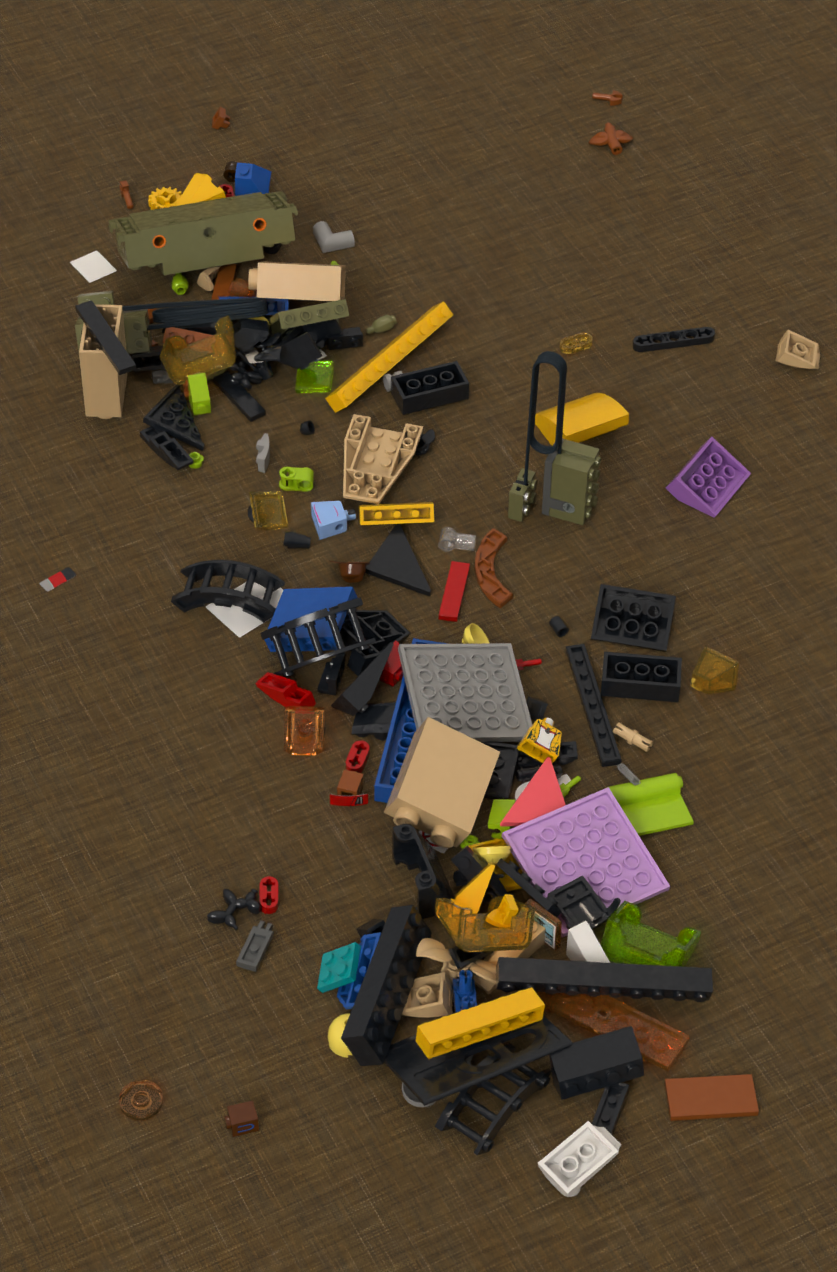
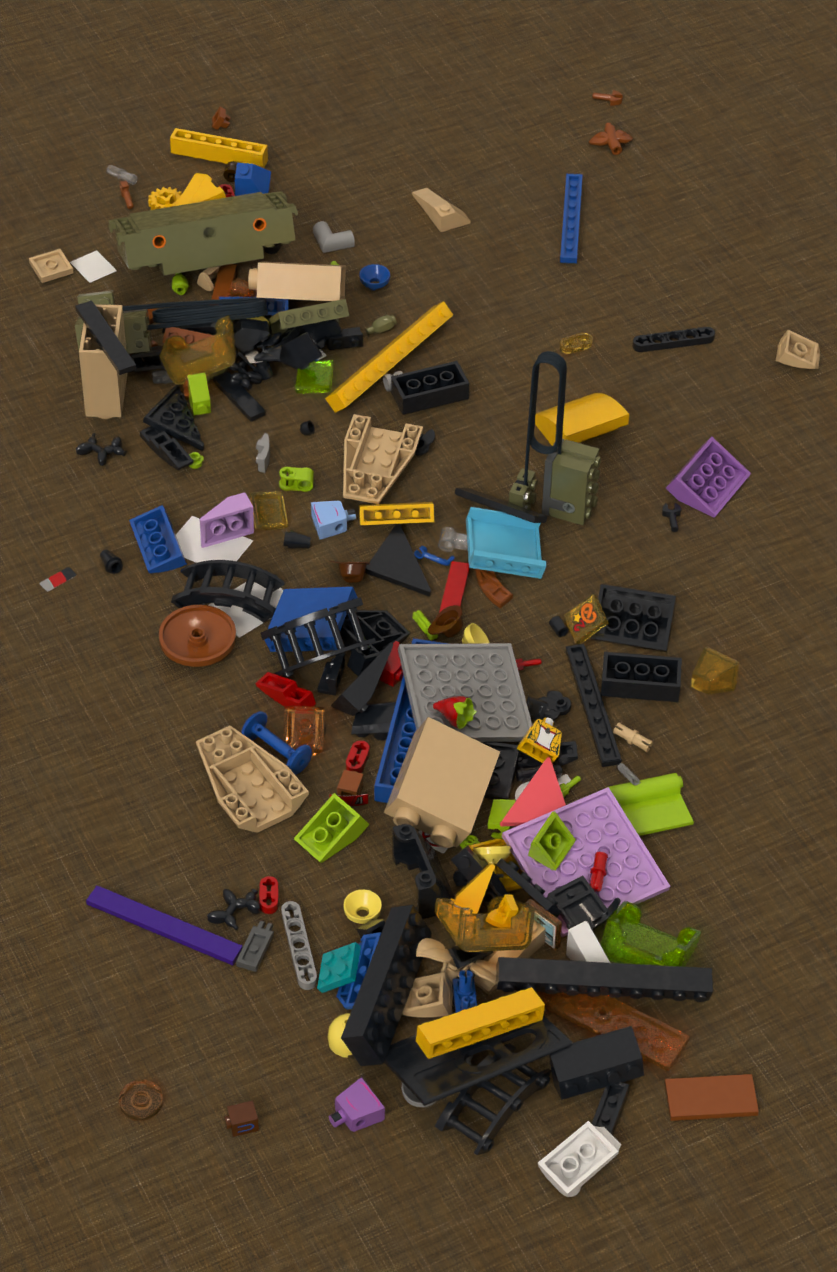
none -> tan plate [29,249,73,283]
none -> black piece [76,433,127,466]
none -> dark purple tile [86,886,243,966]
none -> black cone [100,549,123,574]
none -> clear axle [106,165,137,185]
none -> blue slope [129,505,187,573]
none -> dark orange dish [159,605,236,667]
none -> yellow brick [170,128,268,168]
none -> white sticker [176,516,253,563]
none -> tan wedge [196,726,309,833]
none -> lavender slope [199,492,254,548]
none -> blue hose [241,711,312,774]
none -> light grey beam [281,901,317,990]
none -> lime slope [294,793,370,863]
none -> medium lavender torso [329,1078,385,1132]
none -> light yellow piece [344,889,382,924]
none -> blue piece [359,264,390,290]
none -> tan wedge [412,188,470,232]
none -> lime axle [412,610,438,641]
none -> blue piece [414,546,455,566]
none -> reddish brown piece [428,605,463,638]
none -> hat [433,696,477,729]
none -> black tile [455,488,547,523]
none -> medium azure panel [466,507,546,579]
none -> lime slope [528,812,576,871]
none -> black plate [539,690,572,720]
none -> blue plate [560,173,583,264]
none -> clear yellow tile [563,594,608,645]
none -> red axle [590,852,608,892]
none -> black bar [662,503,681,532]

